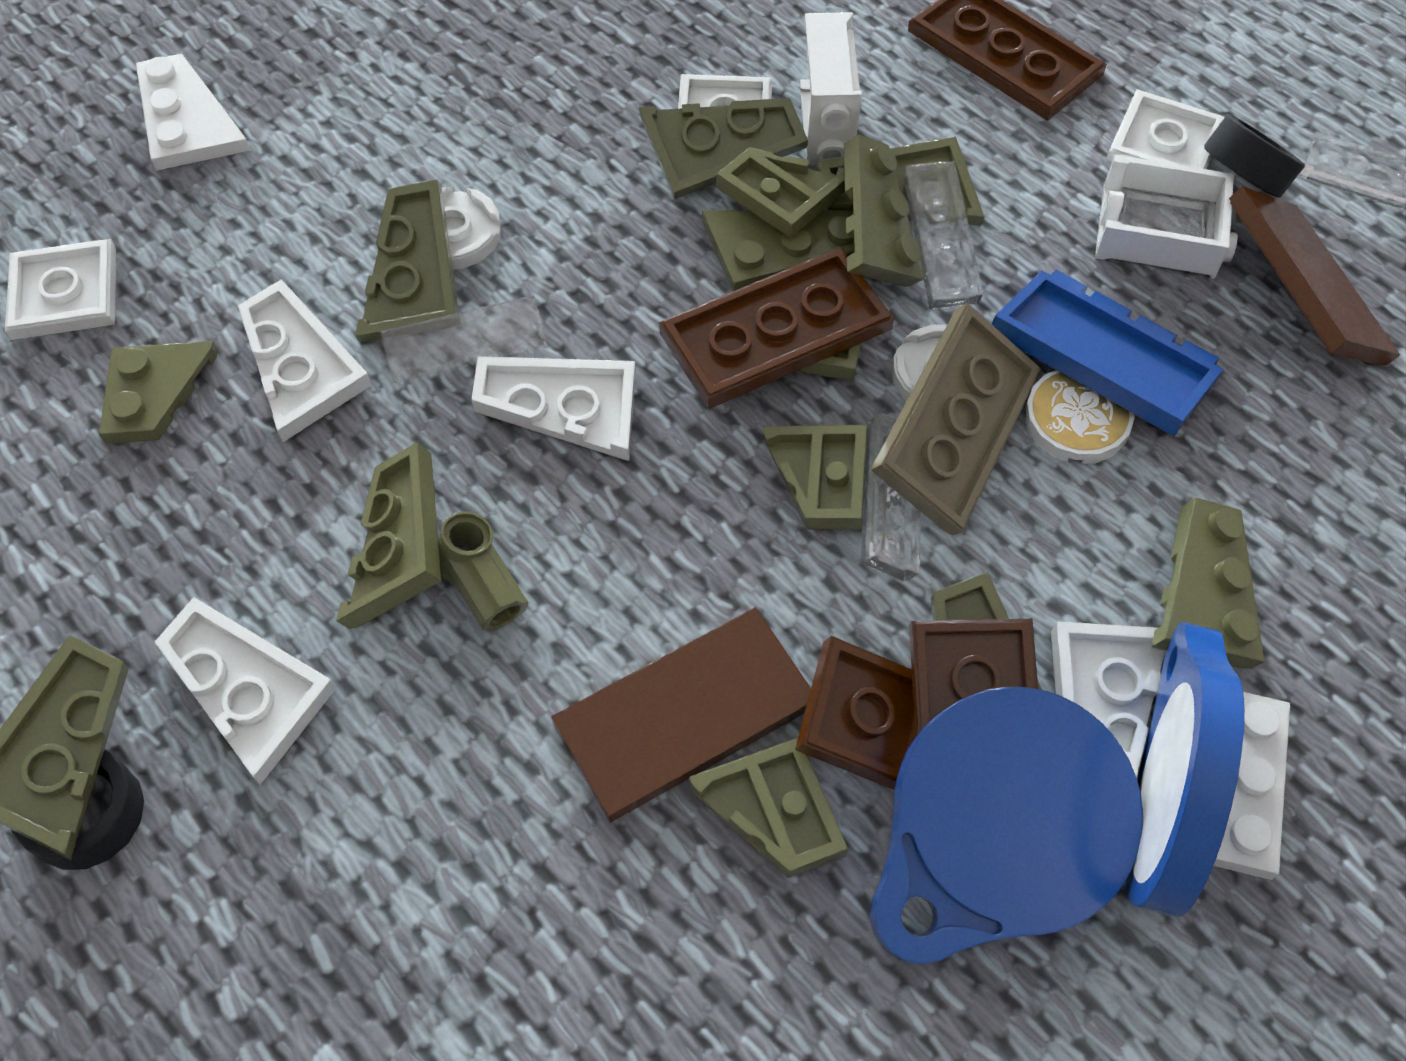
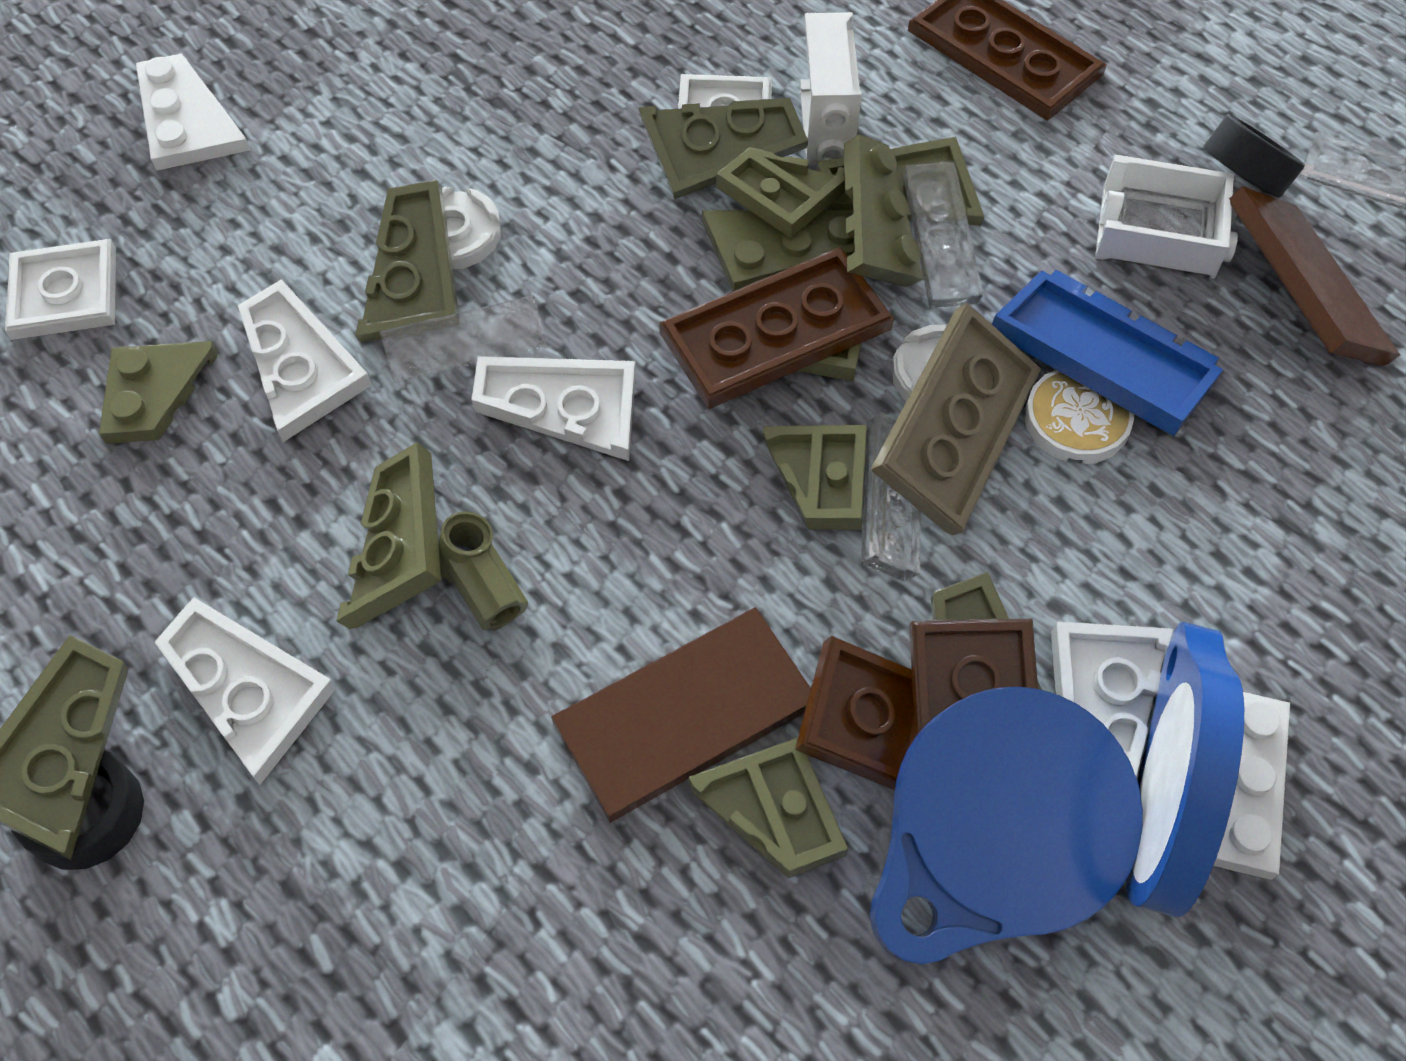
white tile [1106,89,1225,169] -> none
olive wing [1151,497,1265,669] -> none

